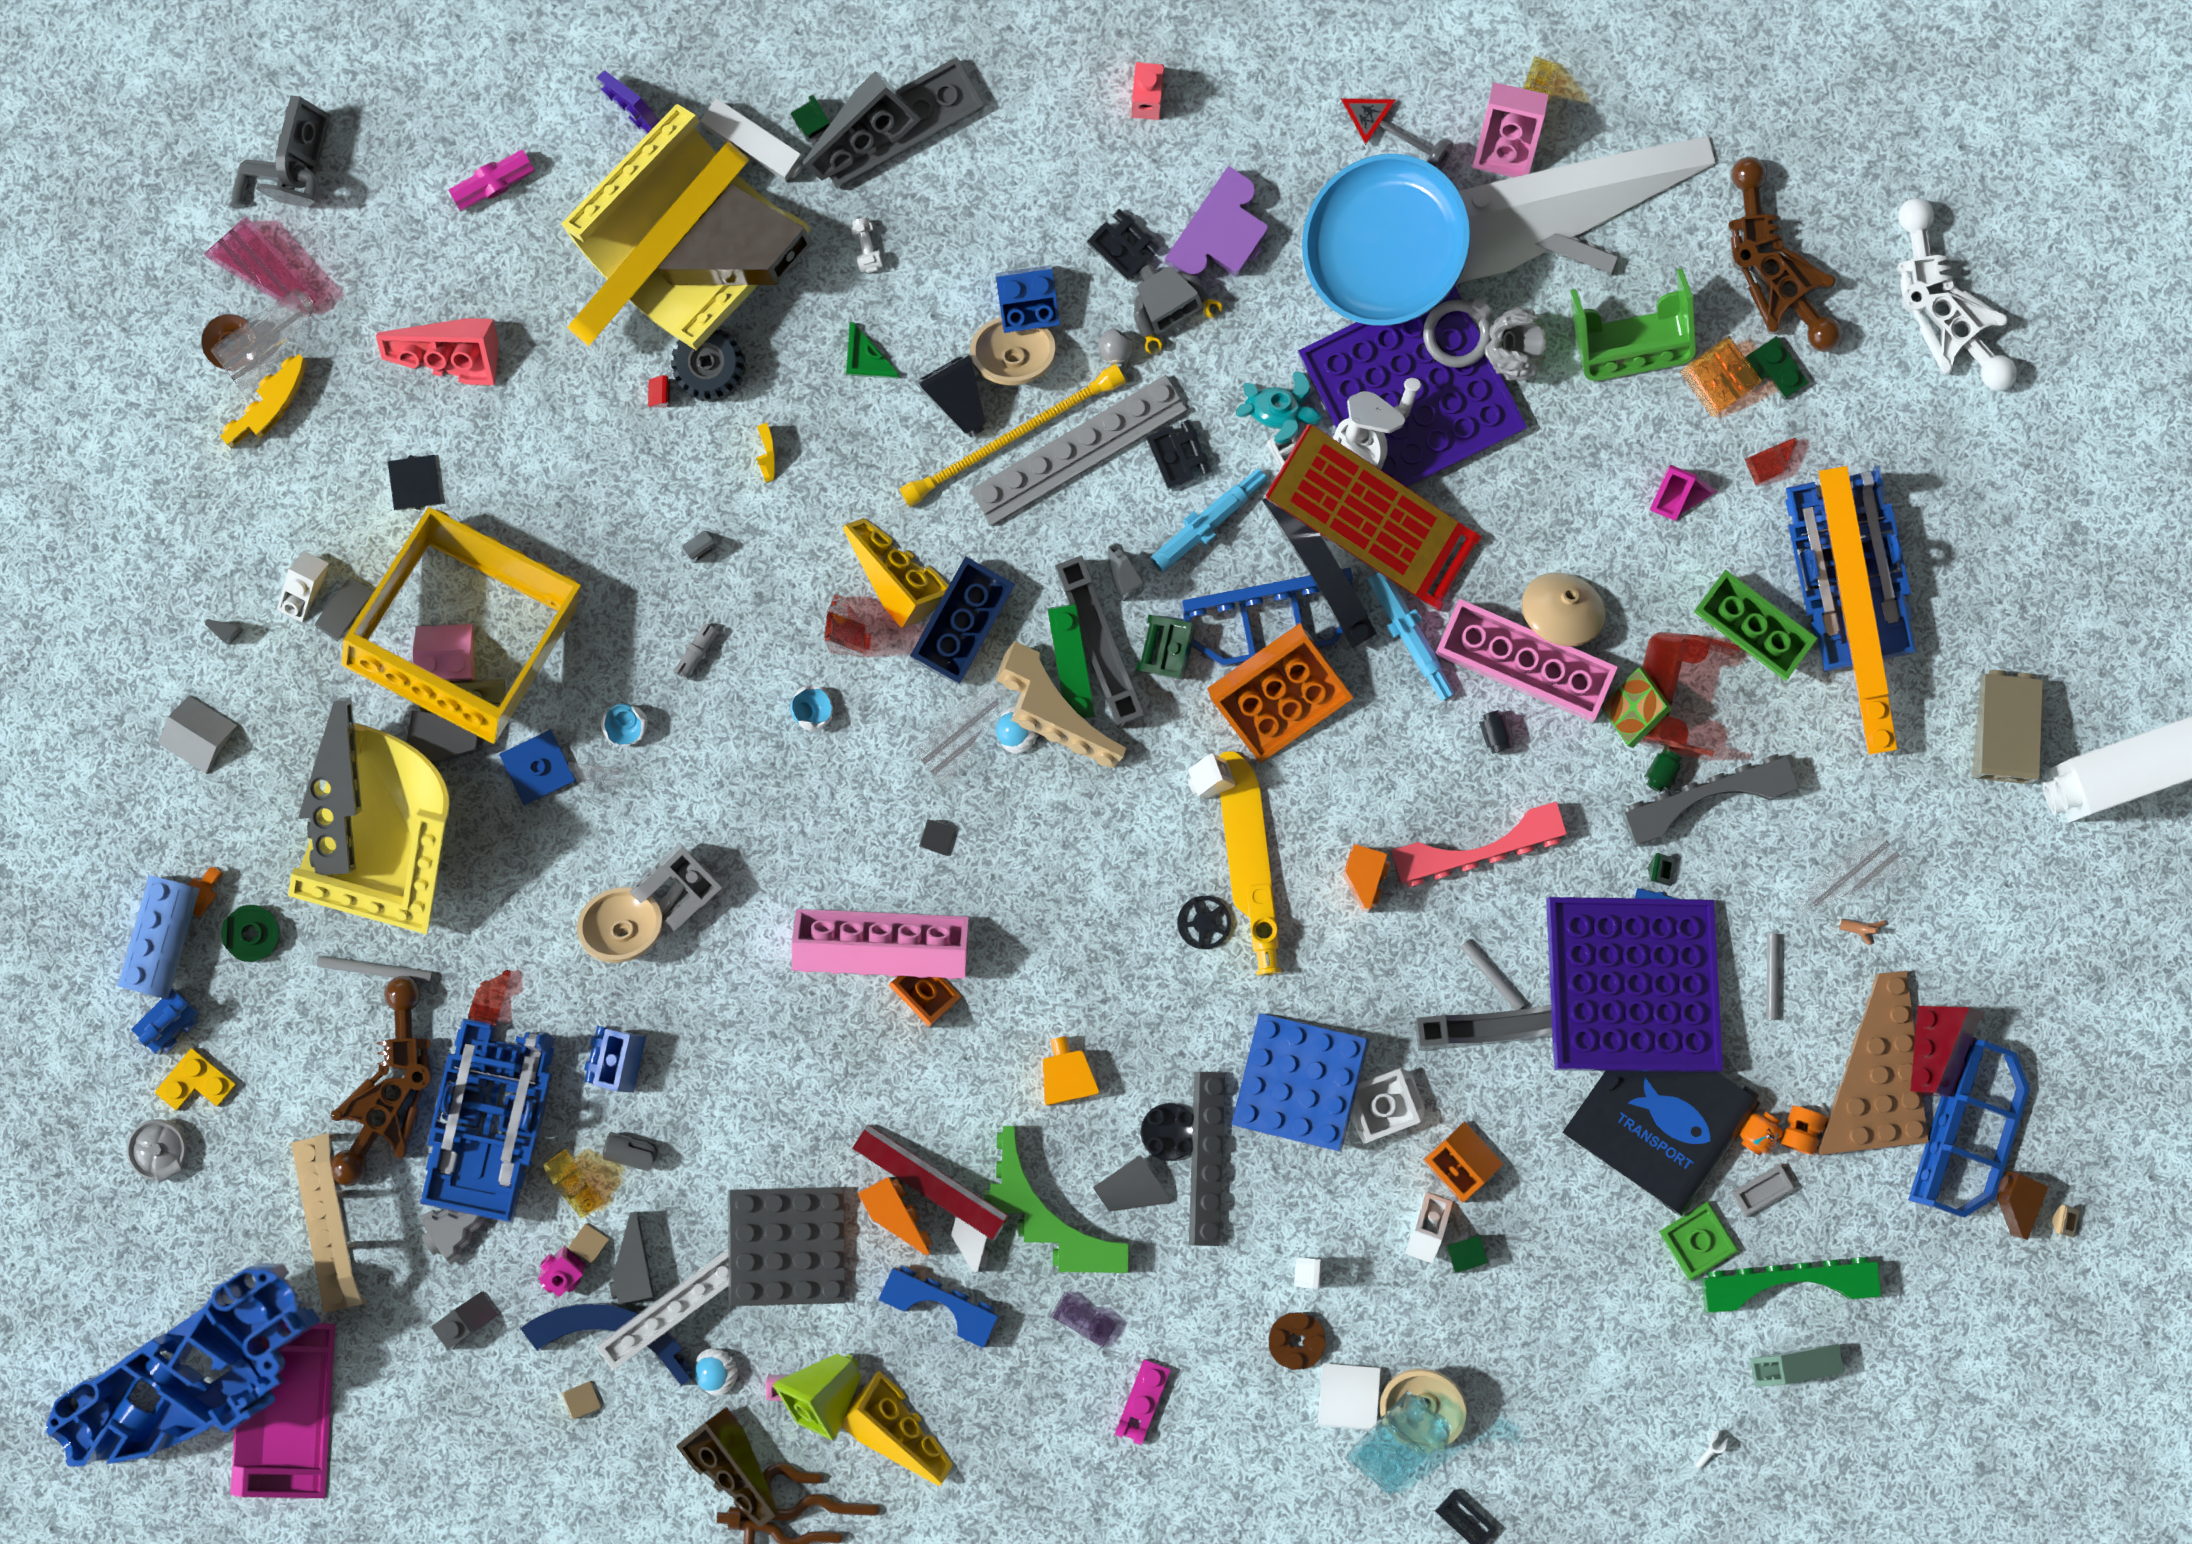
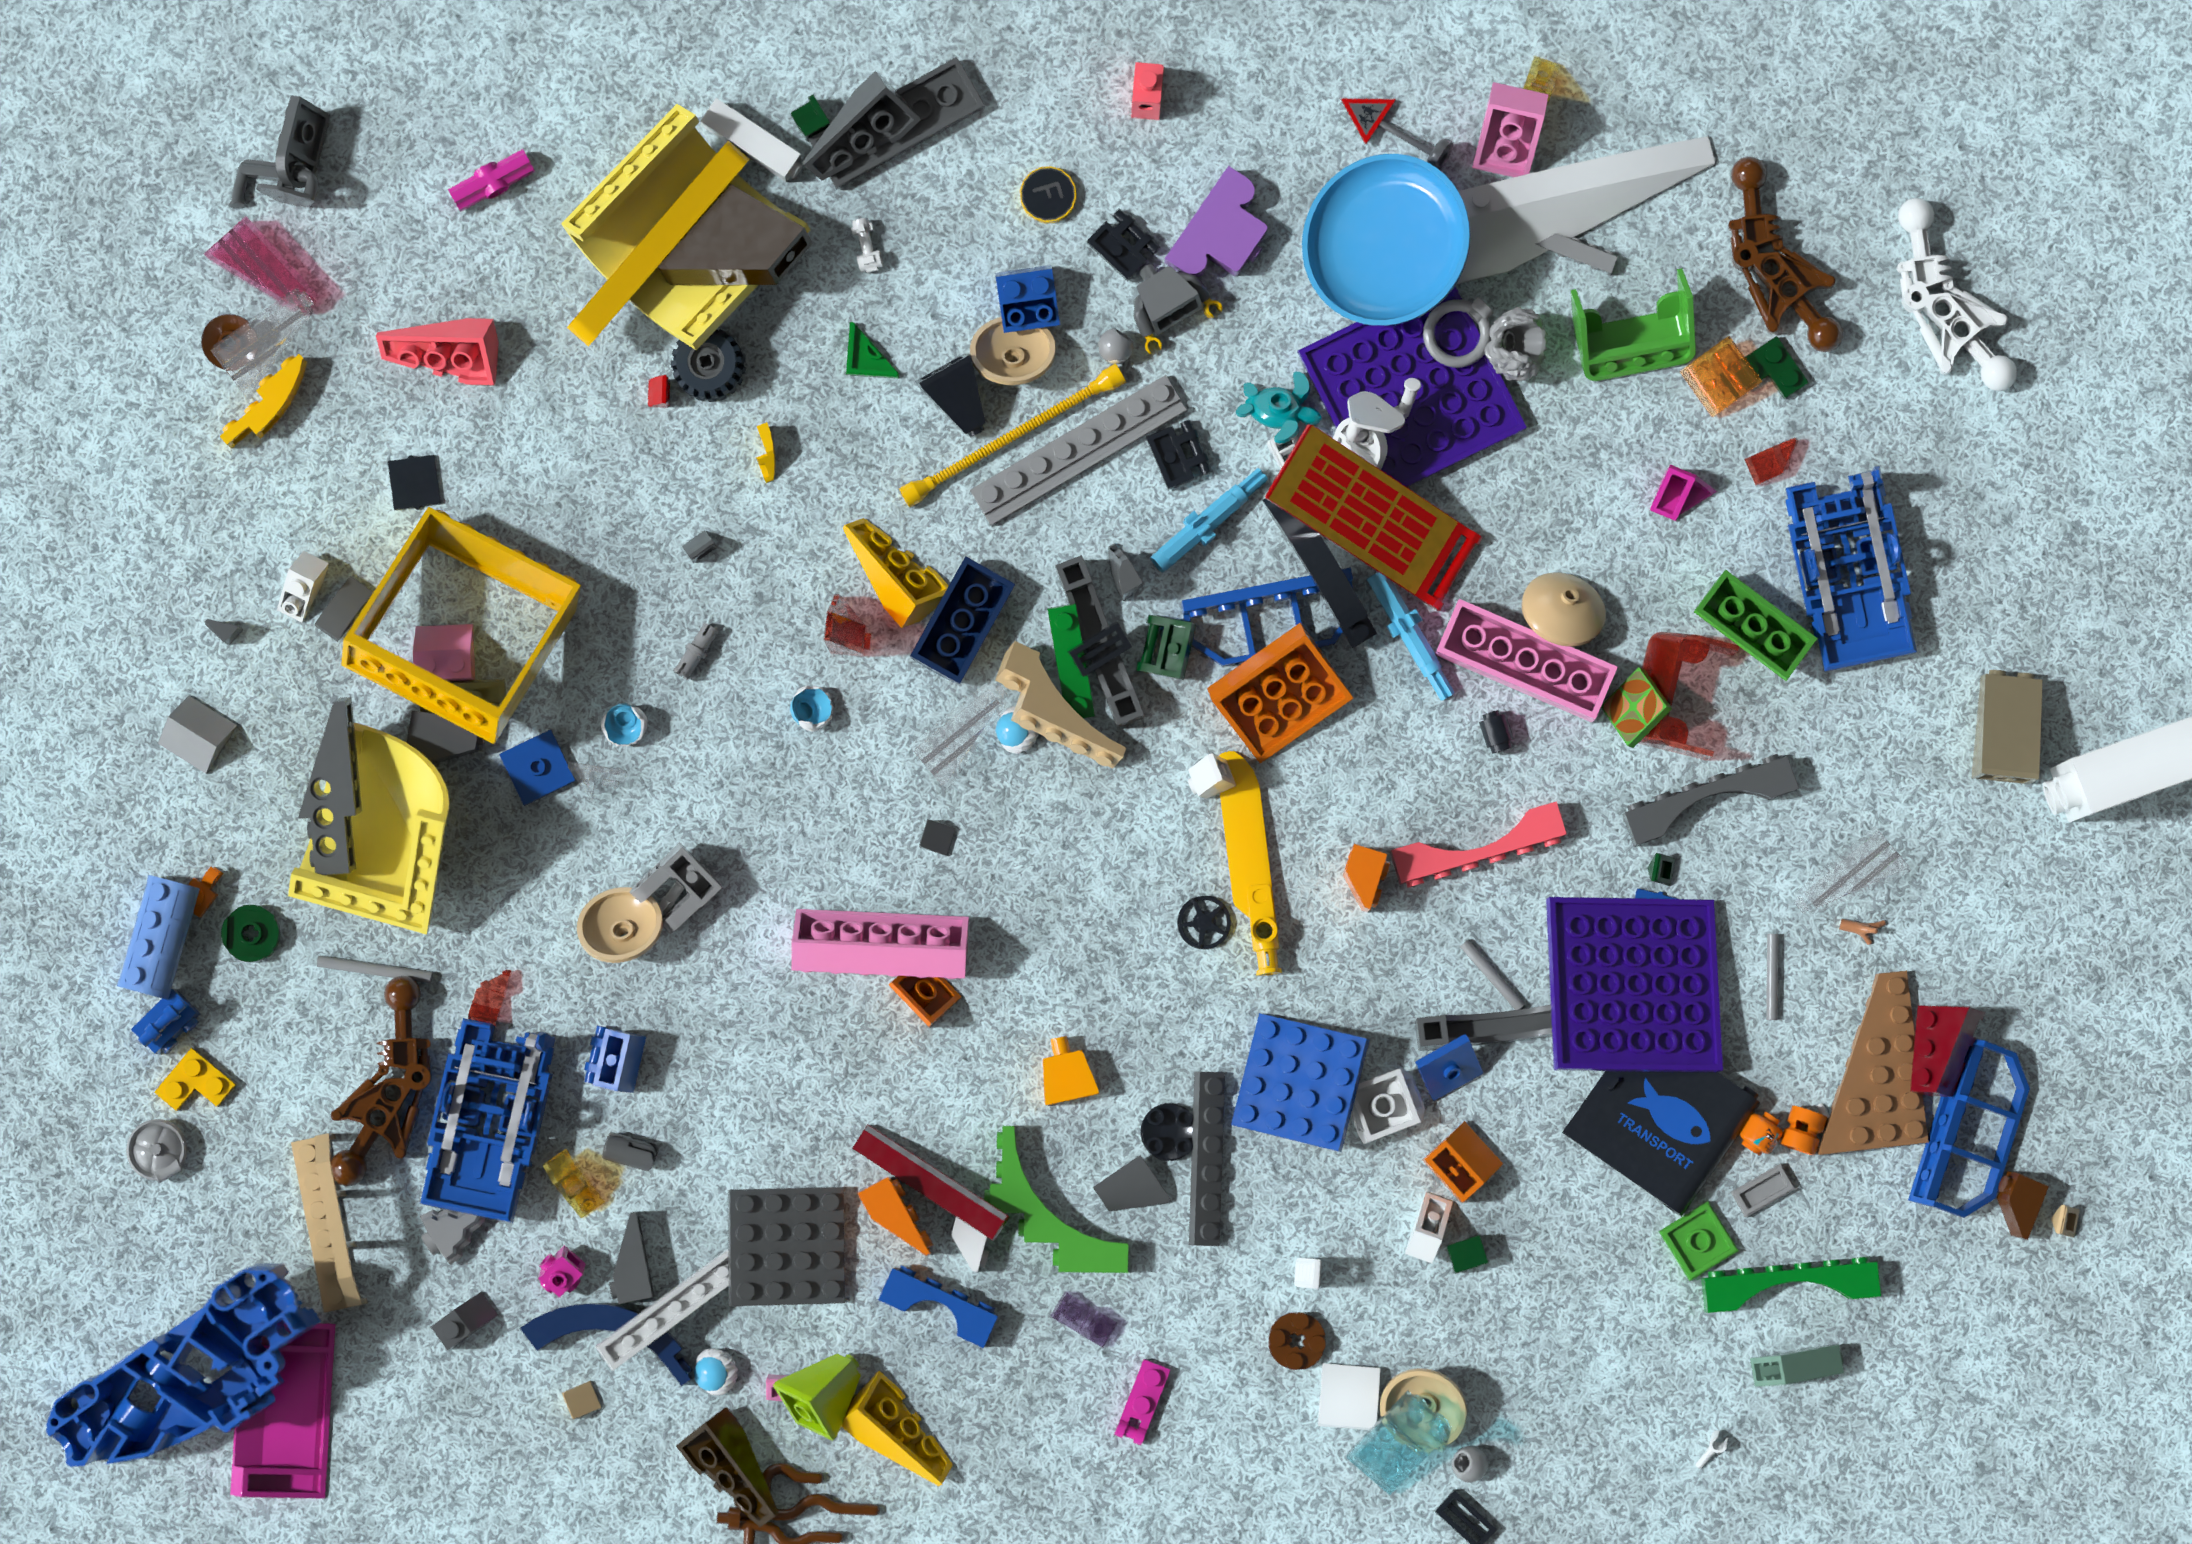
tan slope [568,1223,610,1264] -> none
dark purple plate [596,70,660,135] -> none
dark green brick [1644,748,1683,793] -> none
light orange slope [1818,466,1897,755] -> none
none -> black tile [1020,166,1076,224]
none -> black tile [1067,622,1132,677]
none -> blue plate [1415,1034,1484,1101]
none -> light grey piece [1452,1446,1488,1483]

